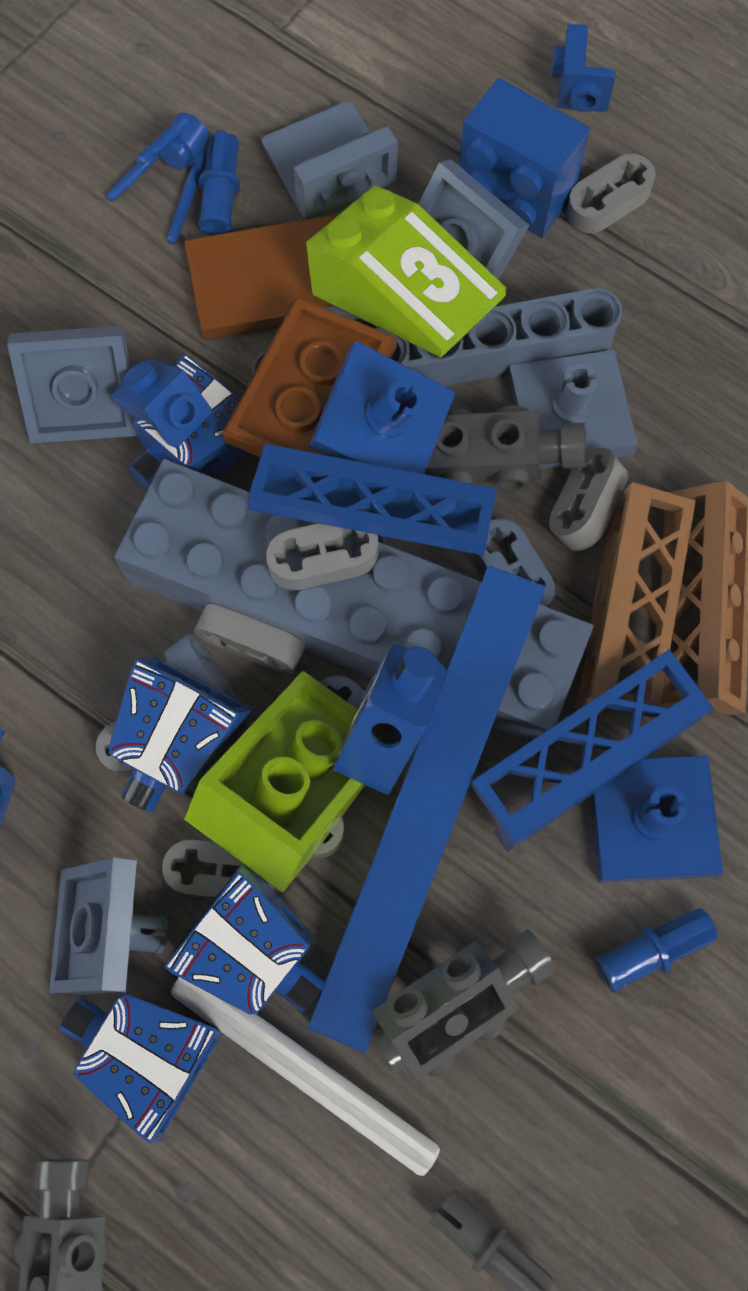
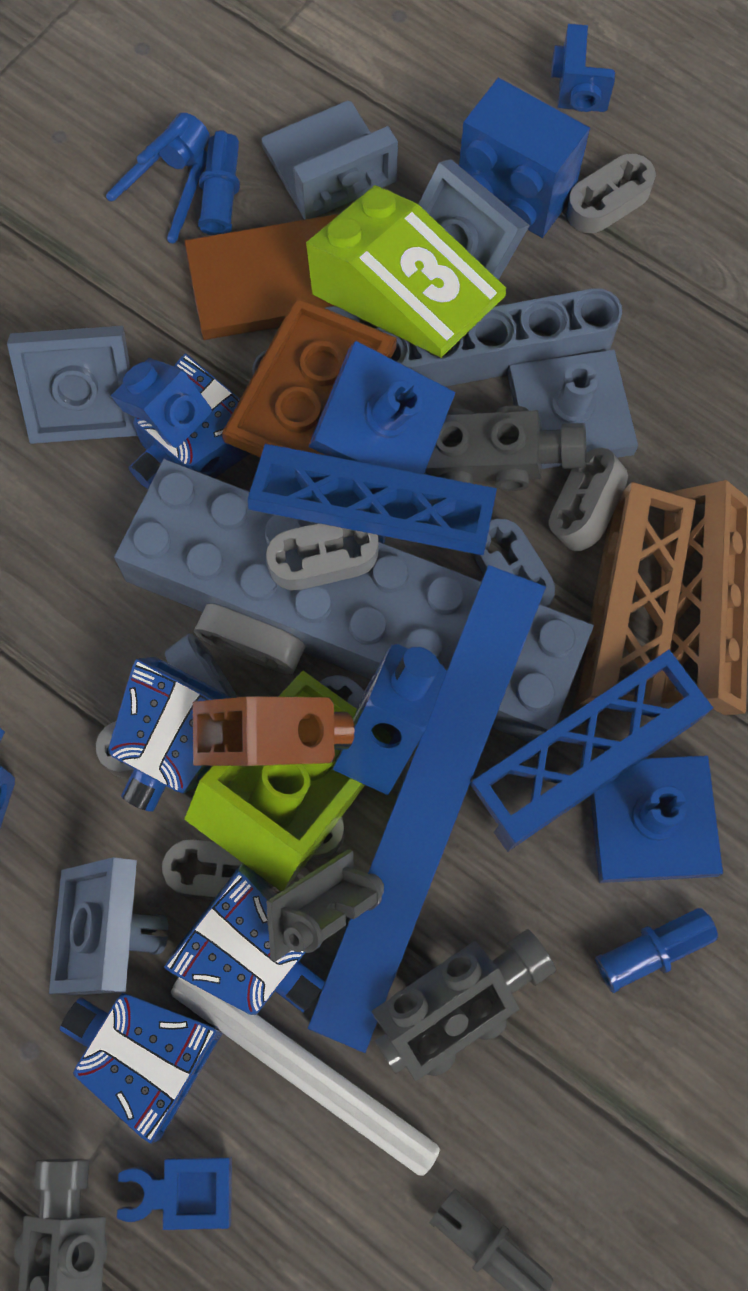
none -> blue plate [117,1157,232,1230]
none -> dark orange torso [193,697,355,766]
none -> dark grey hinge [266,849,384,962]

